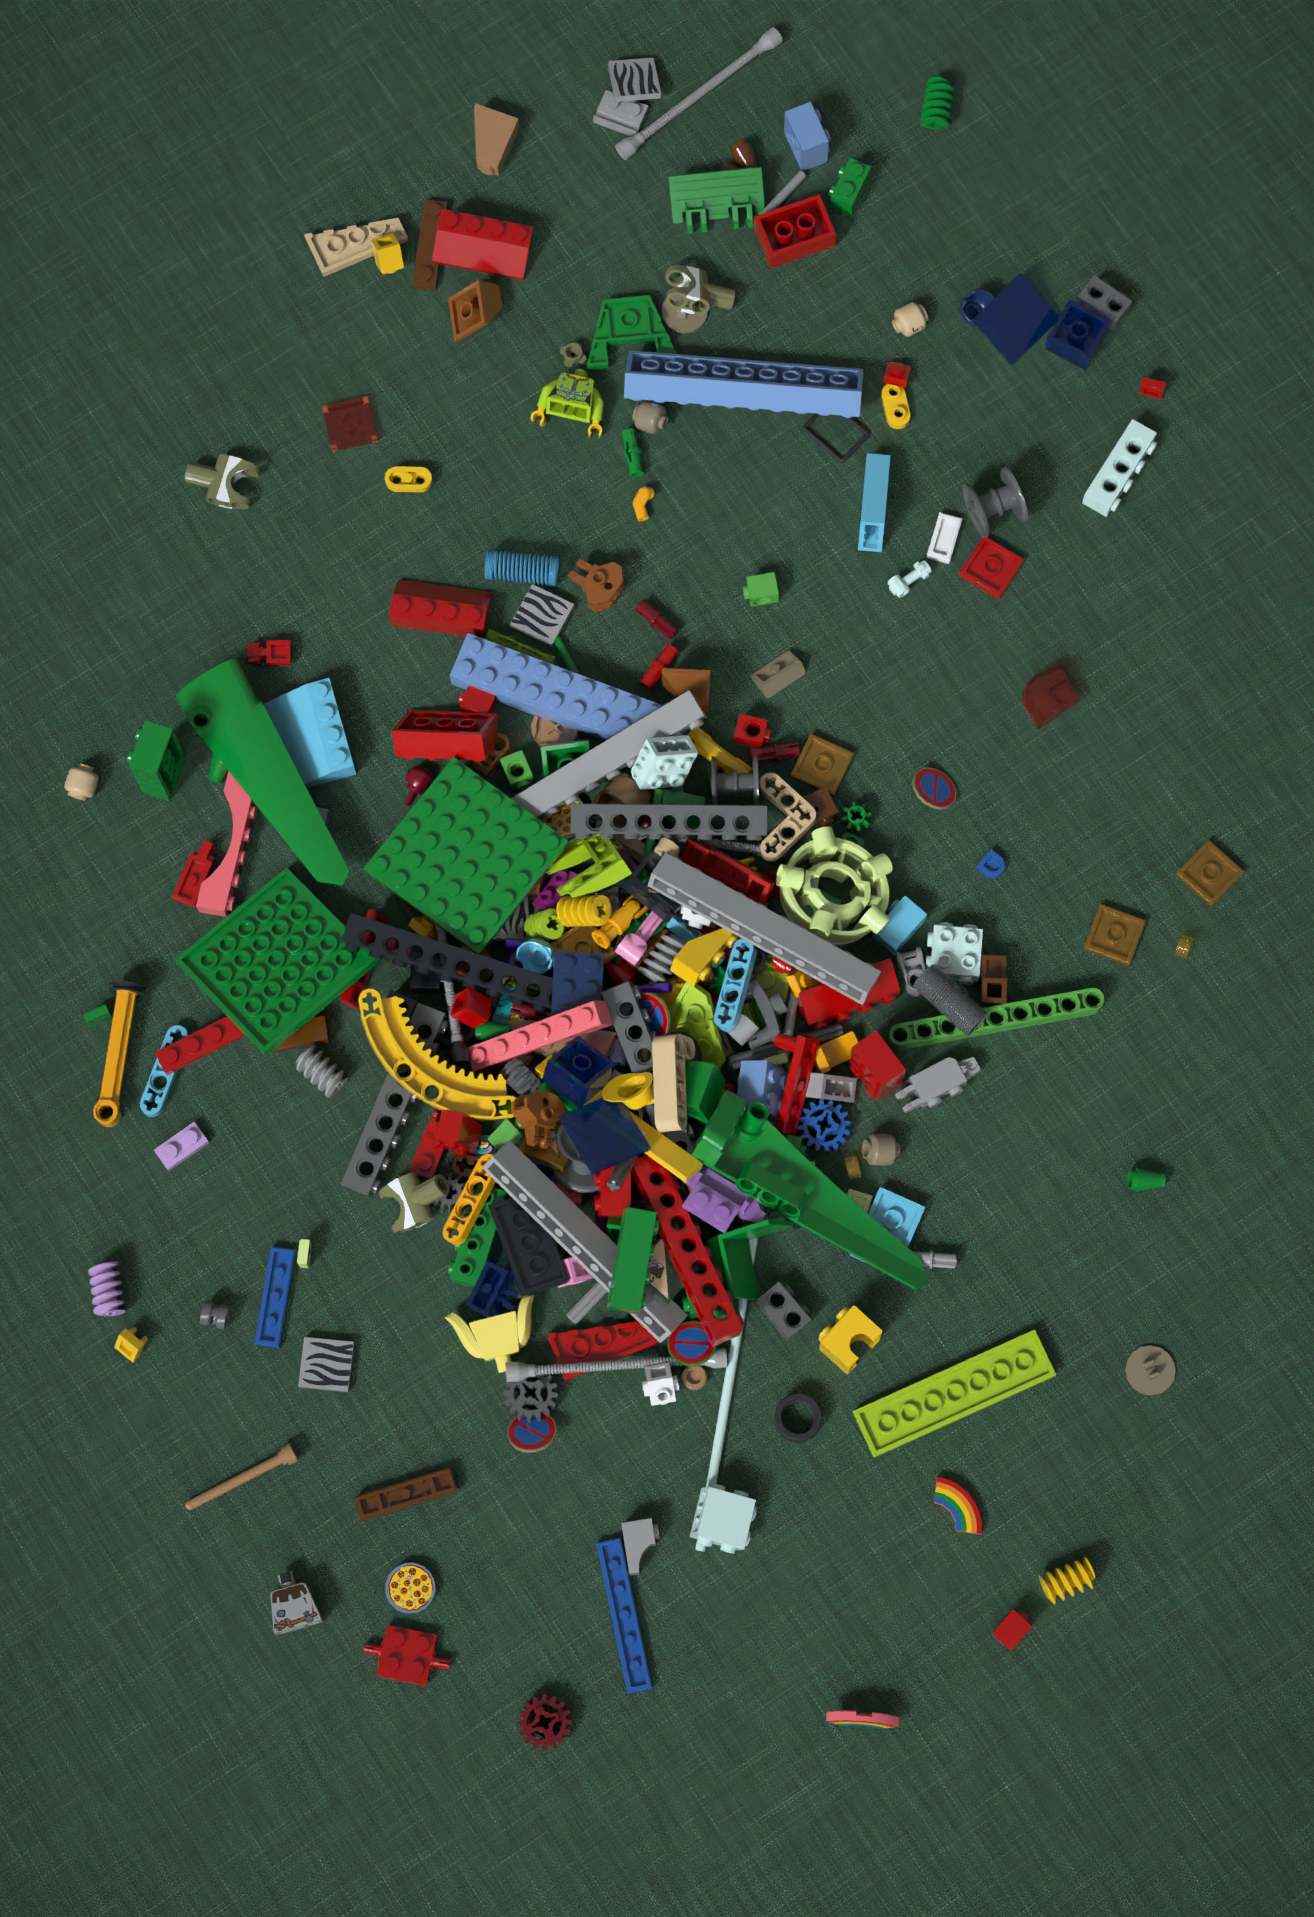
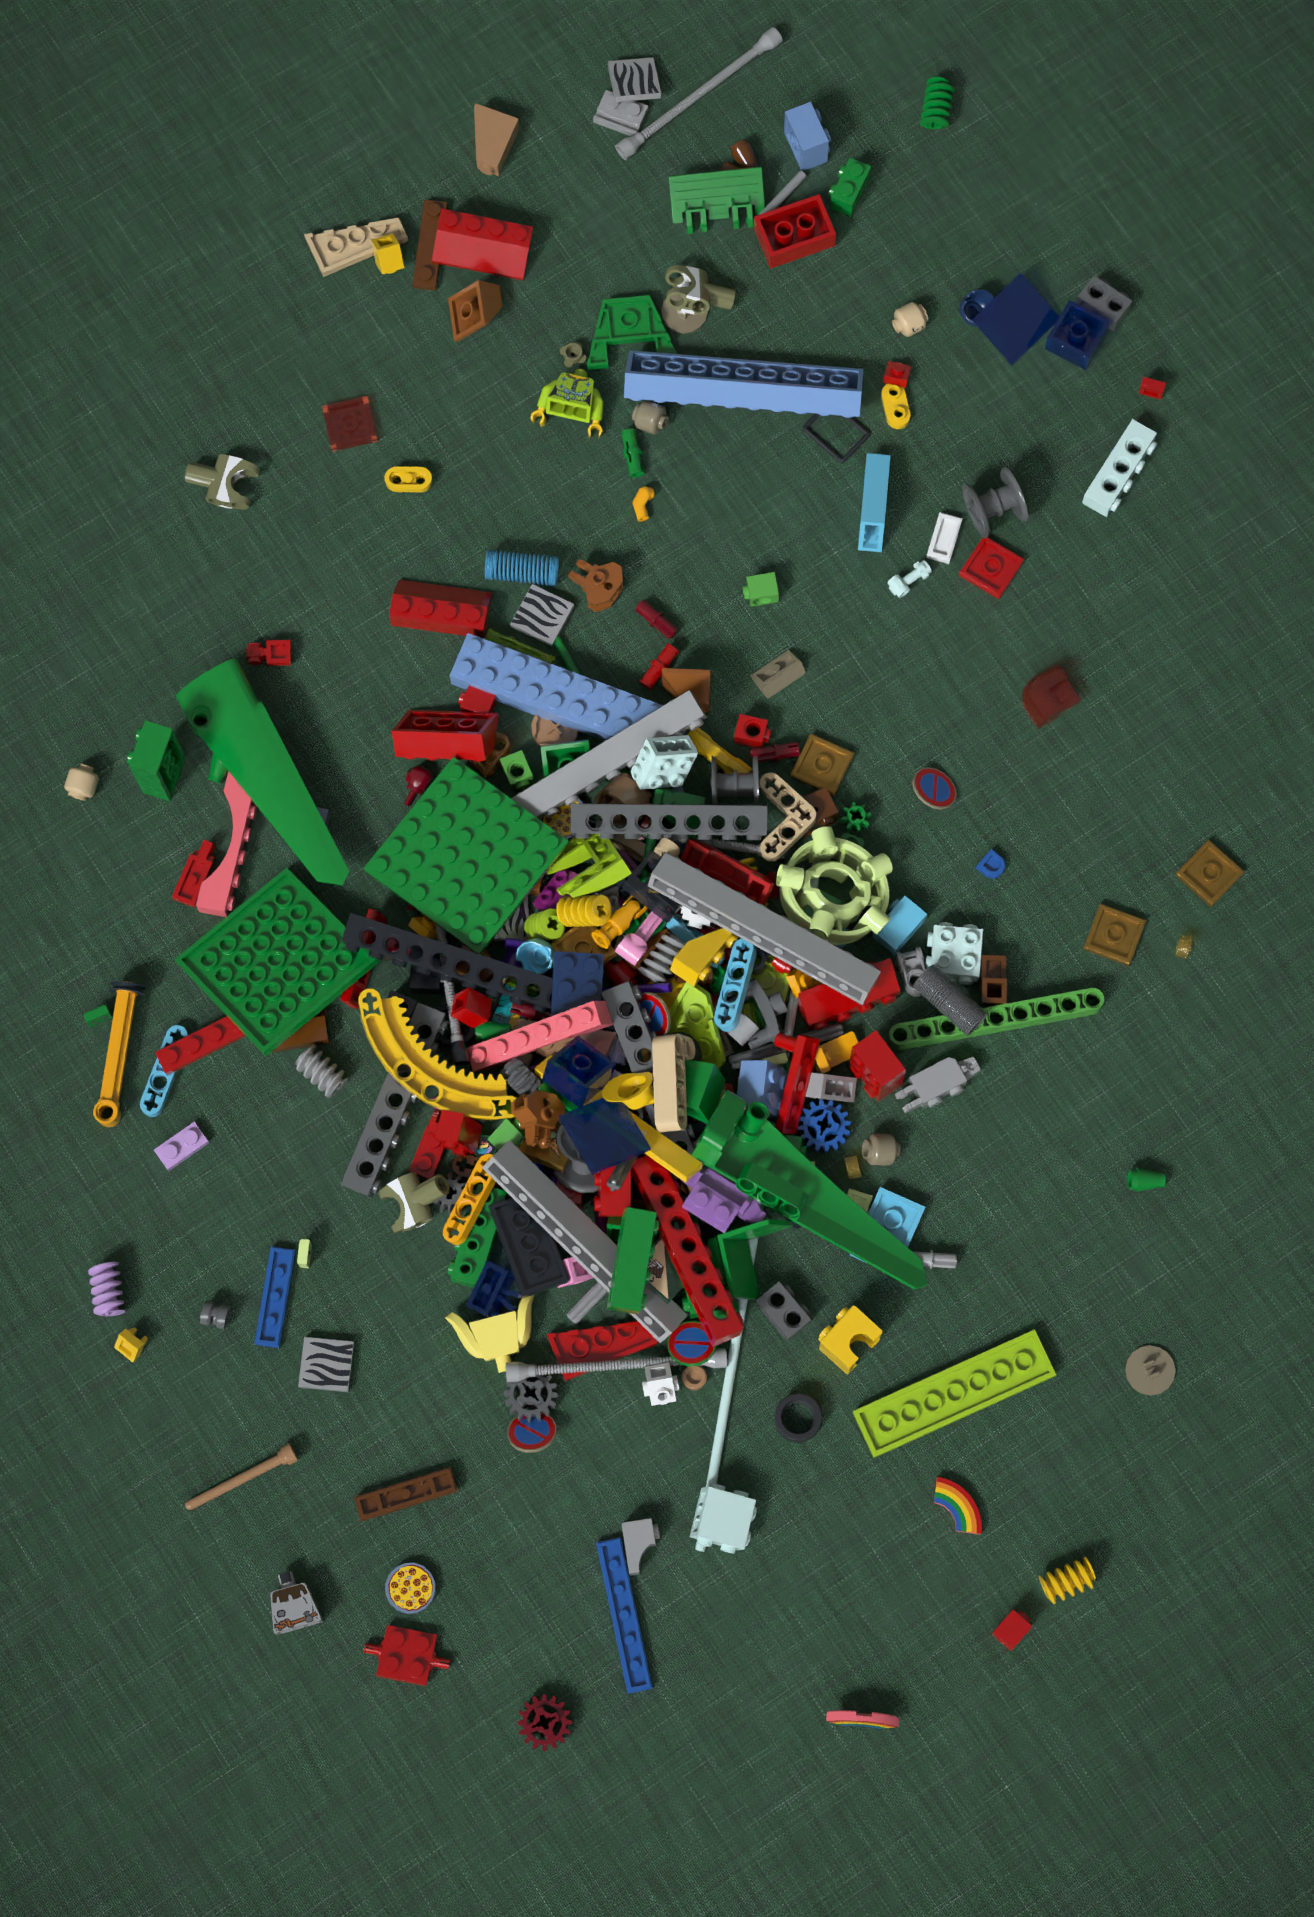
medium azure slope [263,678,356,788] -> none

